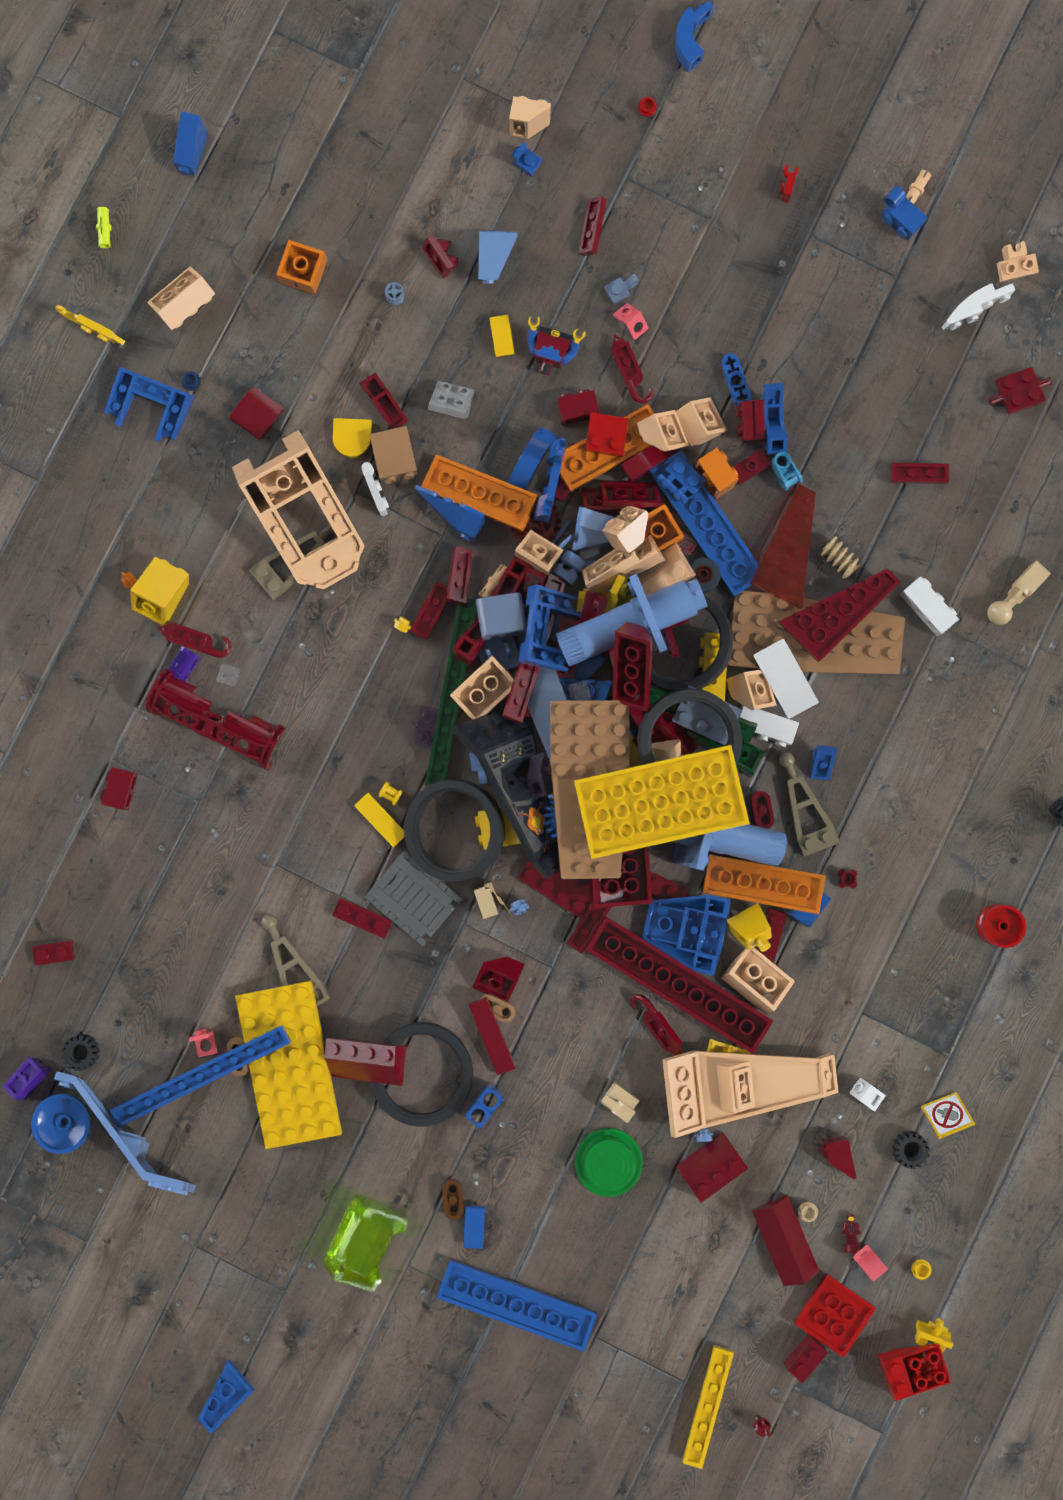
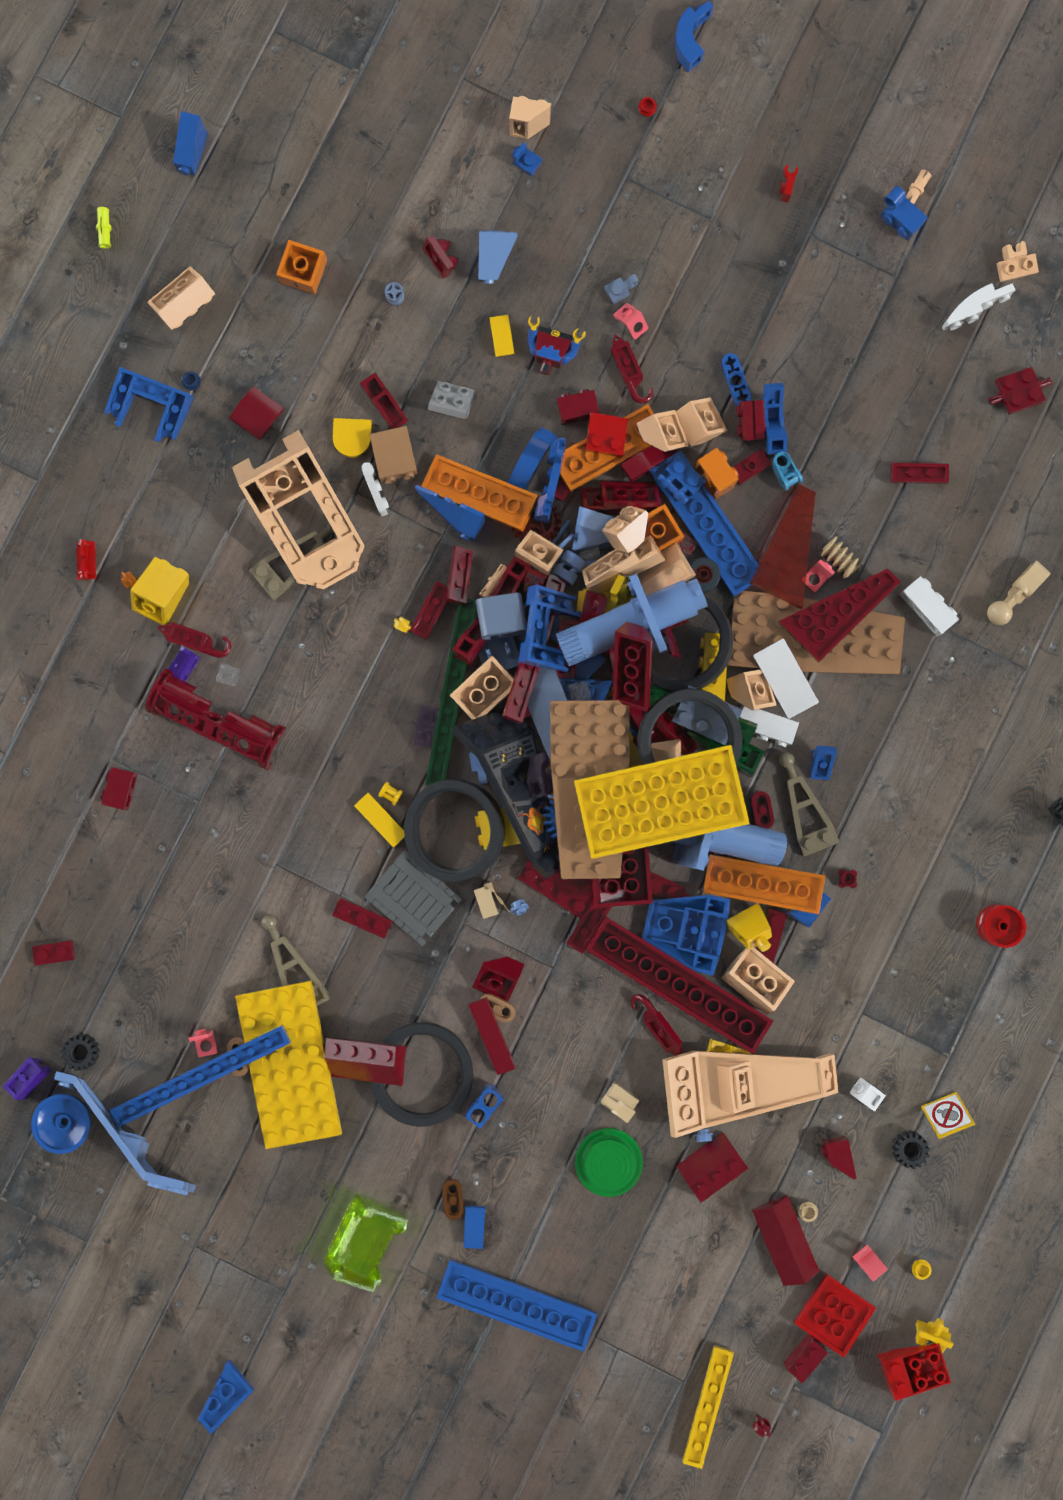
yellow plate [56,305,125,345] -> none
dark red plate [578,196,607,256] -> none
dark red piece [842,1213,861,1253] -> none
none -> red hinge [76,539,97,580]
none -> coral bracket [801,559,835,593]

